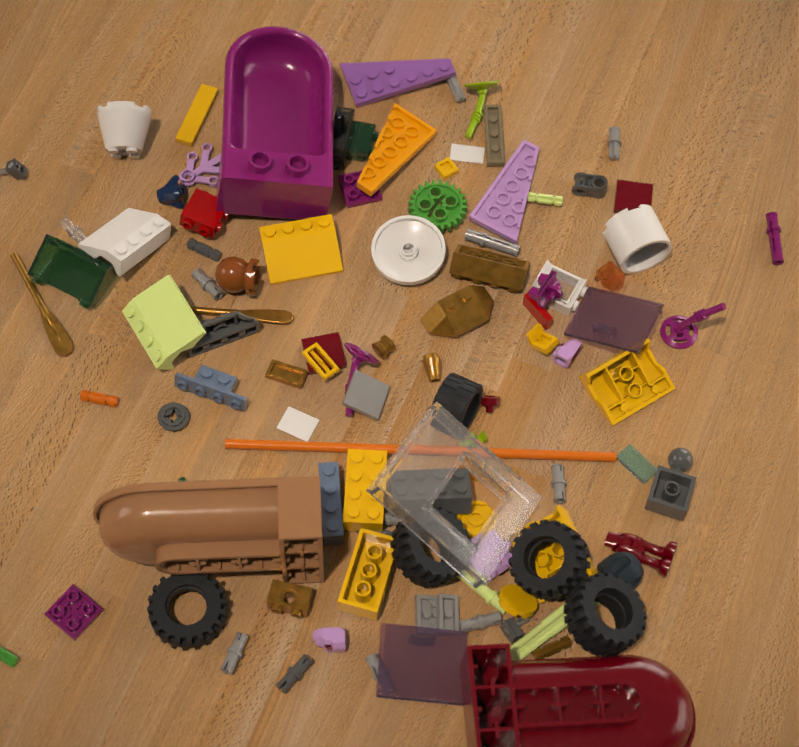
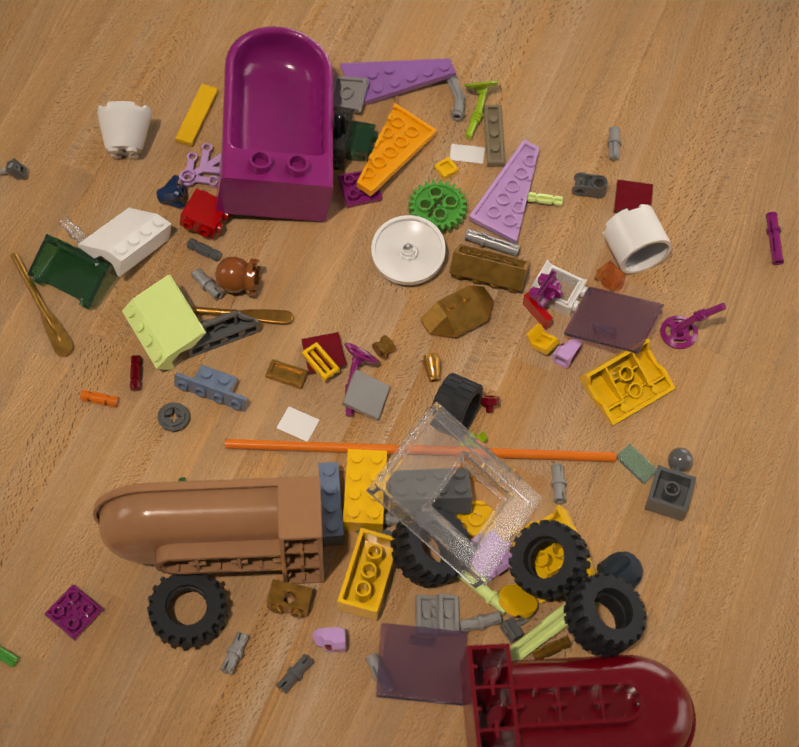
yellow piece [259,214,343,285] -> none
dark red piece [604,531,678,578] -> none
none -> dark red axle [130,355,142,391]
none -> light grey tile [333,76,369,113]
none -> light grey pin [450,98,465,121]

